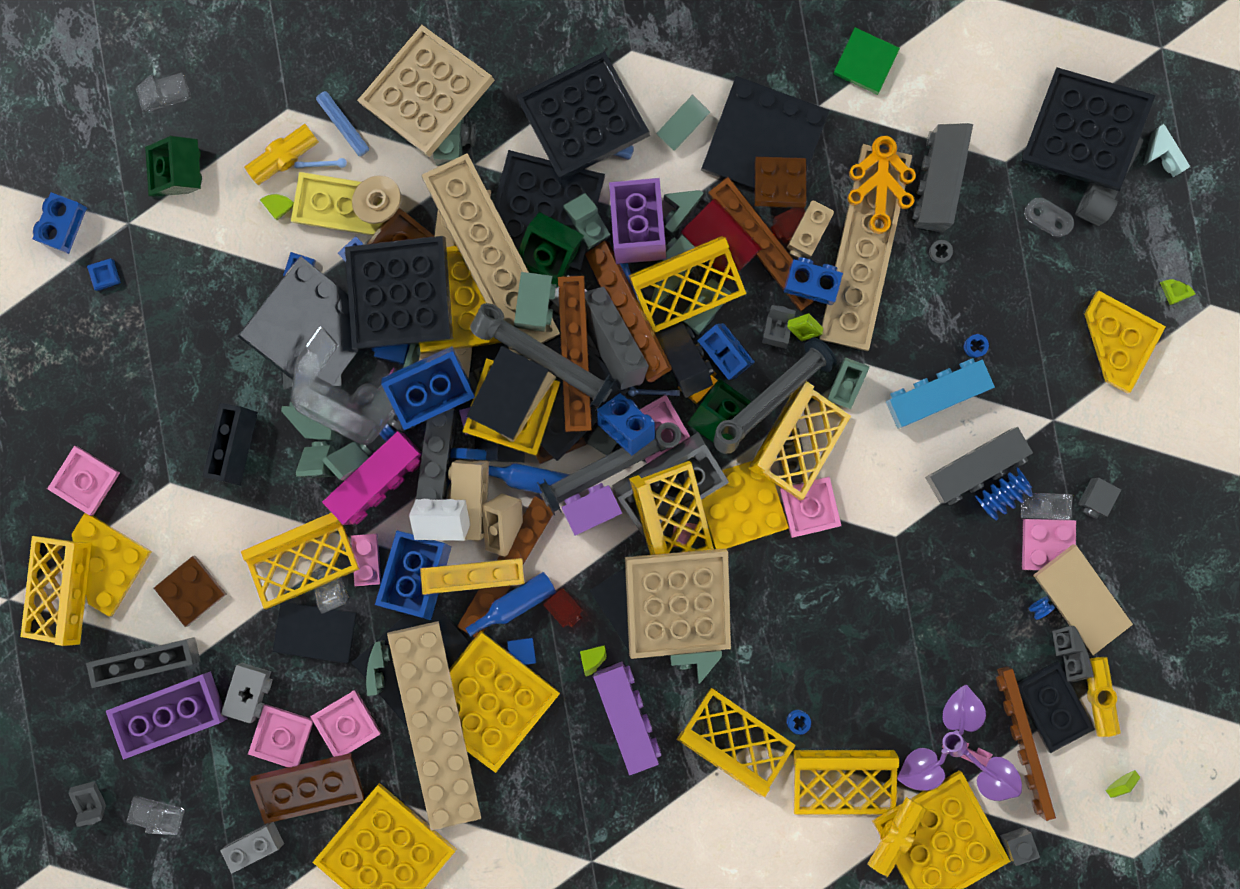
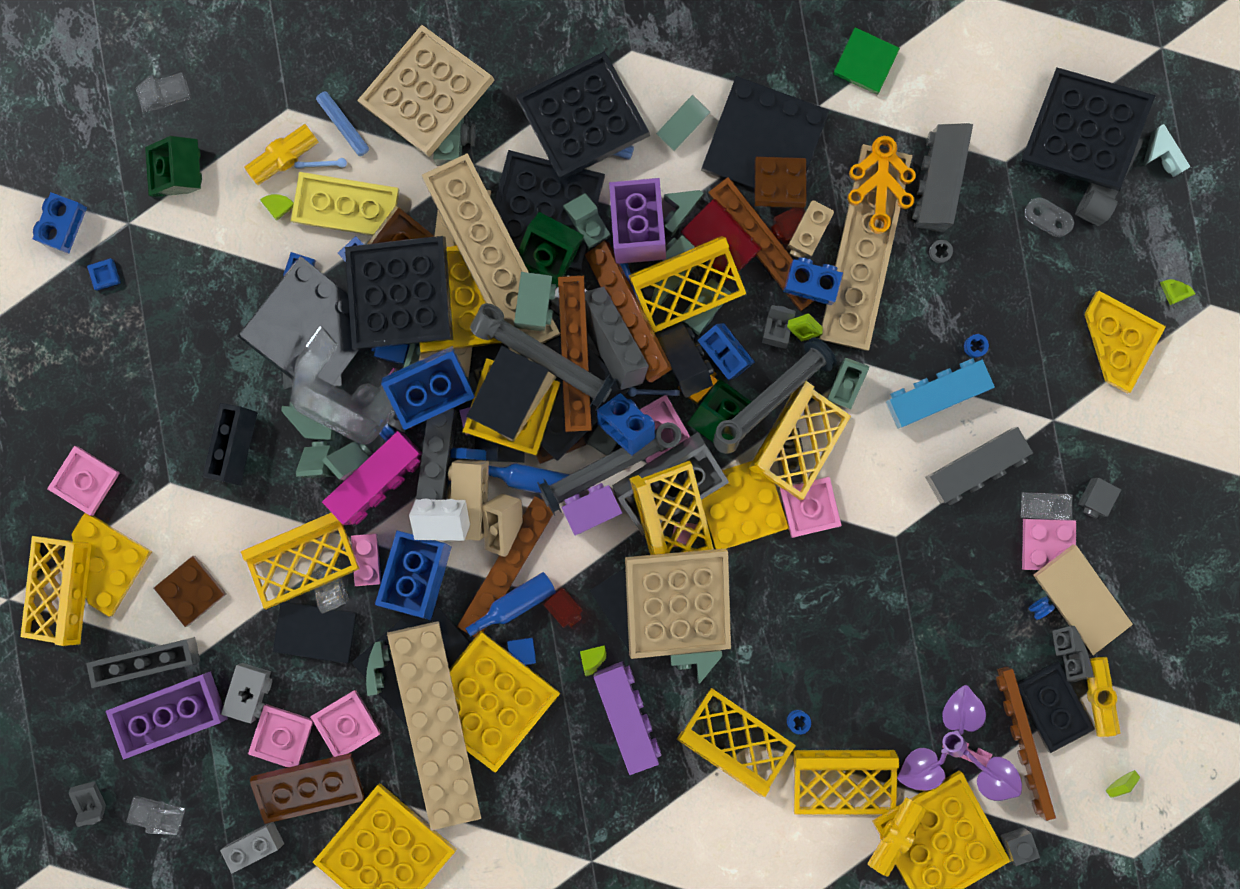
tan dish [352,176,401,224] -> none
yellow tile [420,558,524,594] -> none
blue piece [975,467,1033,521] -> none

